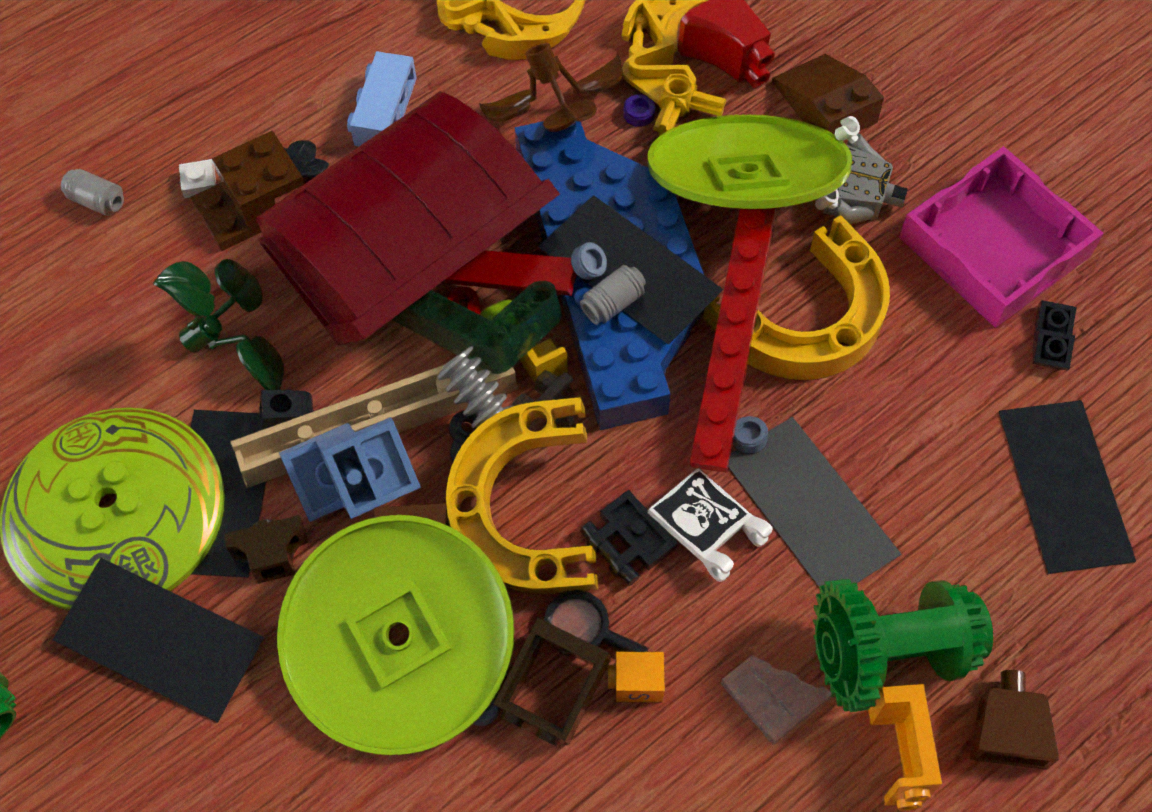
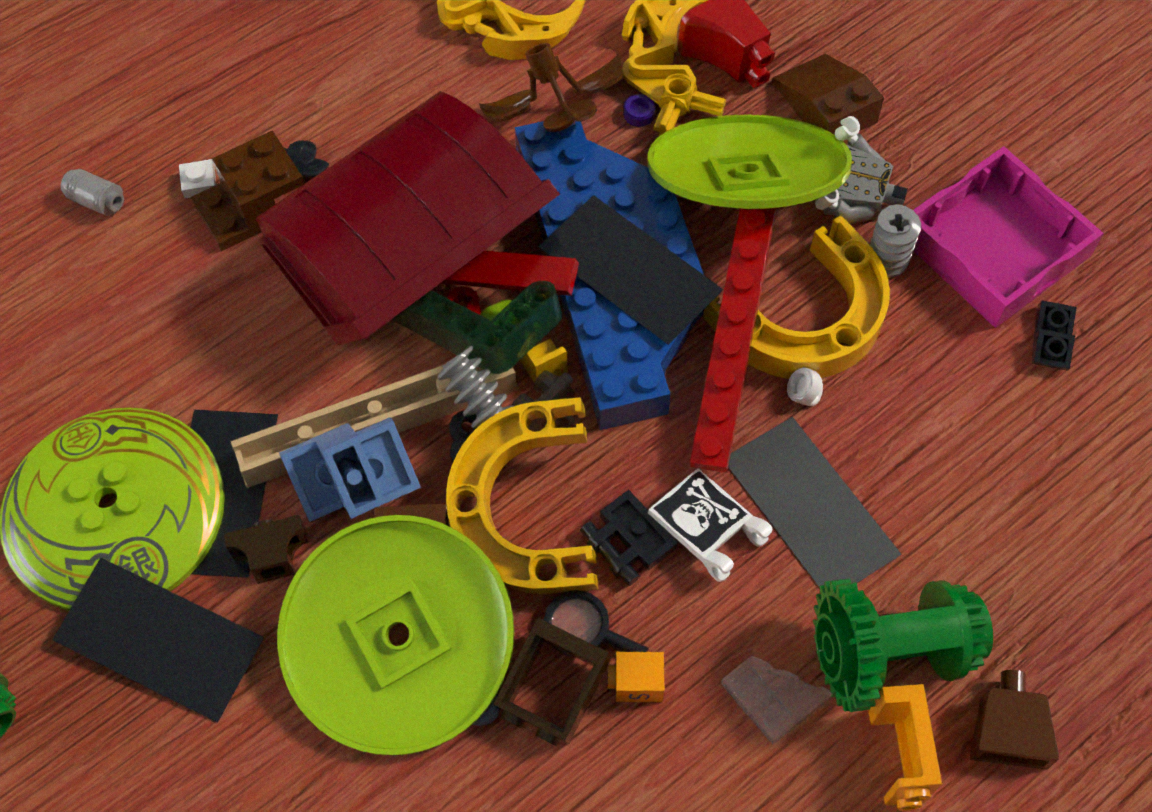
dark green plant [153,259,284,390] -> none
black leg [259,390,314,431] -> none
light blue brick [347,51,417,147] -> none
sand blue tile [571,242,607,280] -> none
light grey head [580,265,646,325] -> none
sand blue tile [733,416,768,453] -> none
black sticker [999,400,1136,574] -> none
none -> white tile [787,367,823,406]
none -> light grey piece [870,204,921,278]

